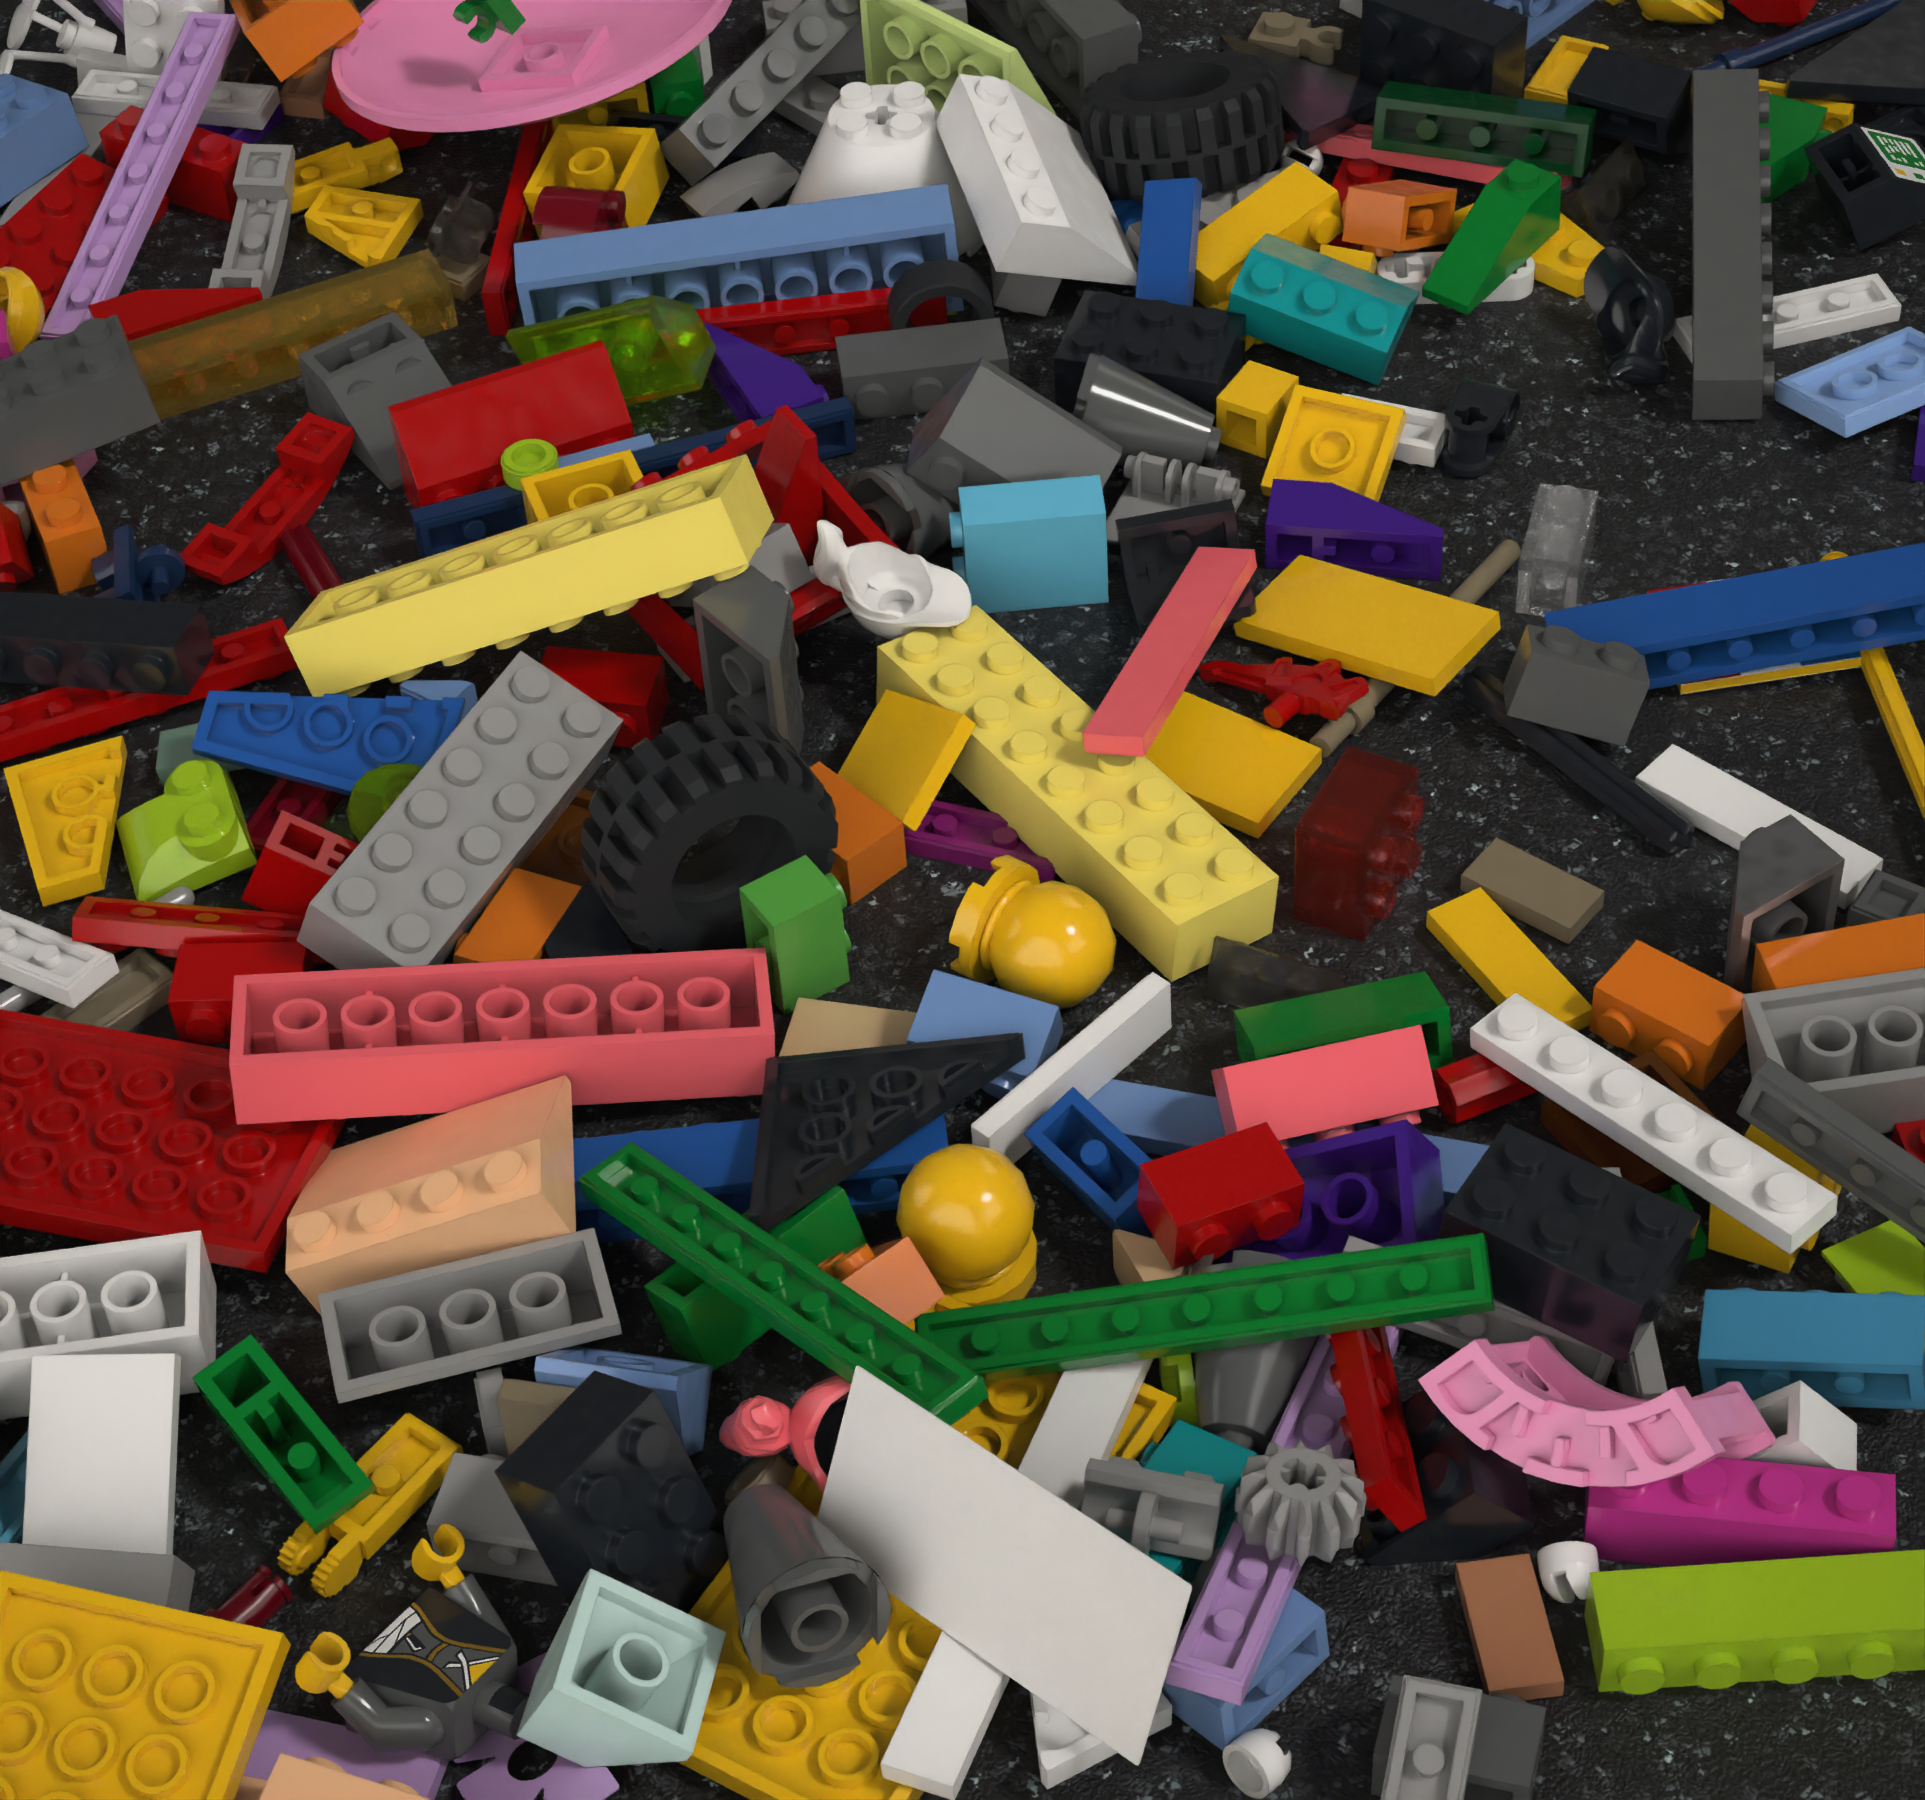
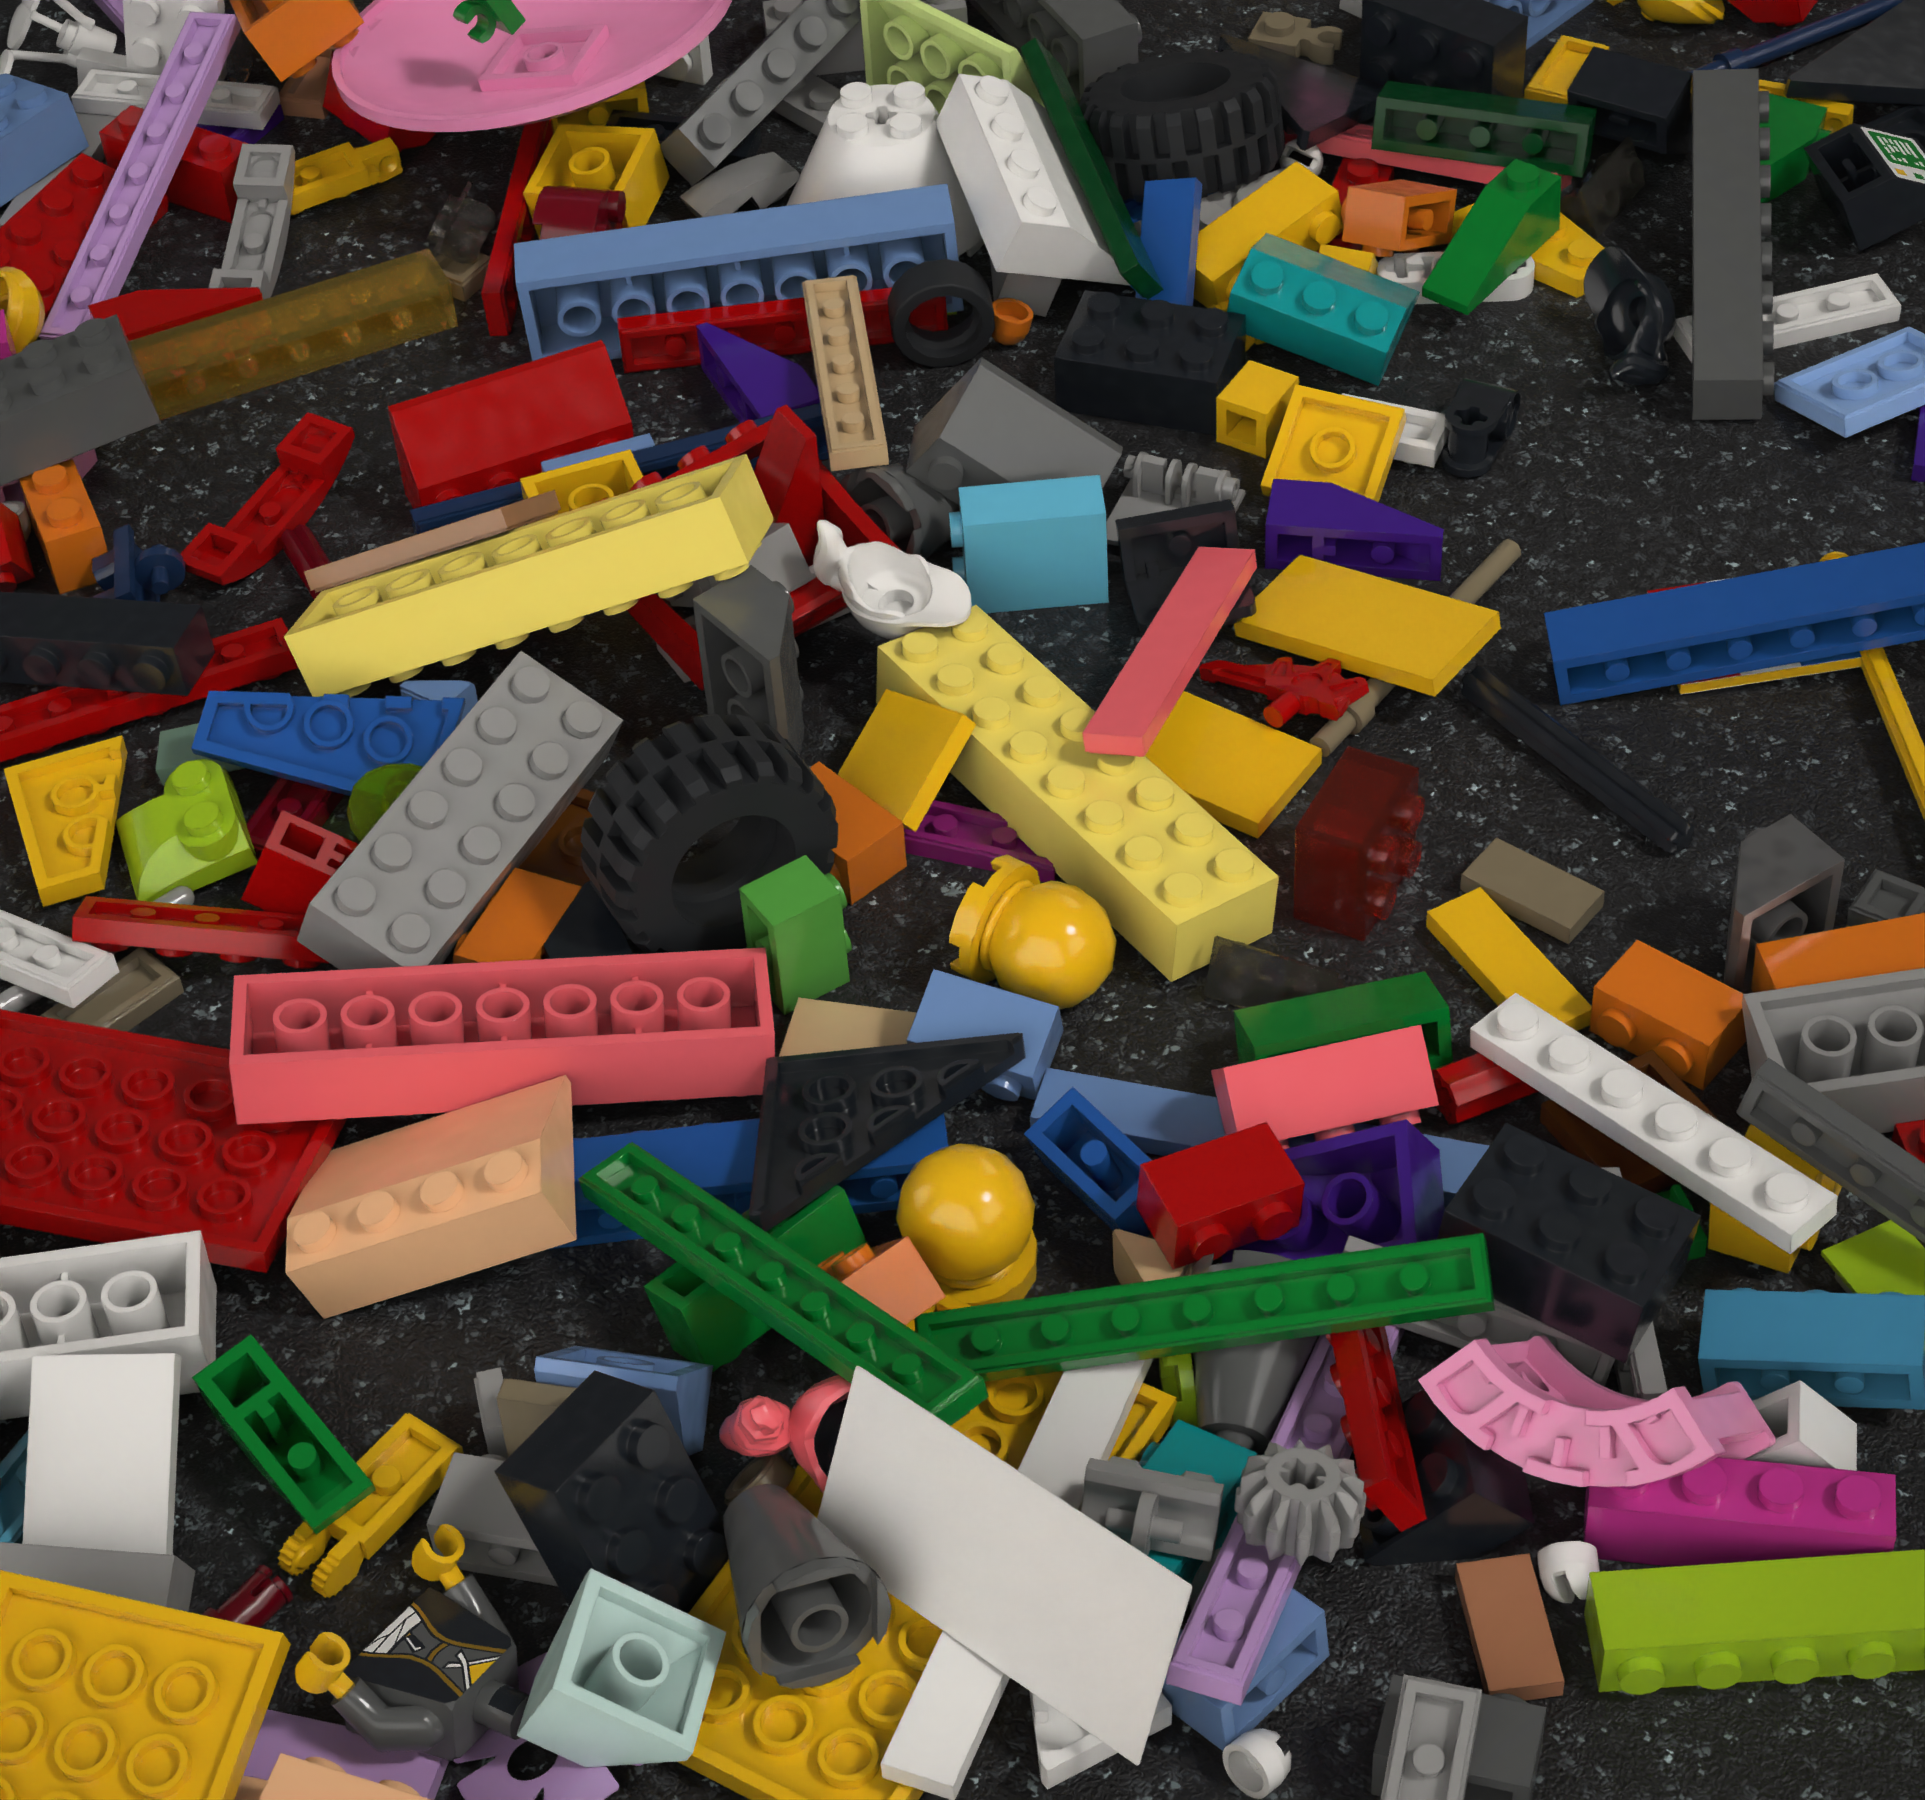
red brick [168,941,315,1045] -> none
dark grey slope [298,311,452,490] -> none
yellow wing [304,185,424,276] -> none
light grey slope [317,1228,622,1404] -> none
lime tile [500,439,560,491] -> none
clear neon green slope [506,295,716,406] -> none
red brick [540,646,670,748] -> none
green brick [645,50,704,117] -> none
dark grey brick [835,318,1009,421] -> none
white tile [971,972,1172,1164] -> none
dark grey cone [1073,353,1223,470] -> none
dark grey brick [1503,624,1650,747] -> none
clear brick [1515,483,1599,617] -> none
white tile [1635,744,1883,909] -> none
none -> medium nougat tile [304,490,561,593]
none -> tan tile [802,275,889,471]
none -> orange hinge [992,298,1033,345]
none -> dark green tile [1020,37,1164,300]

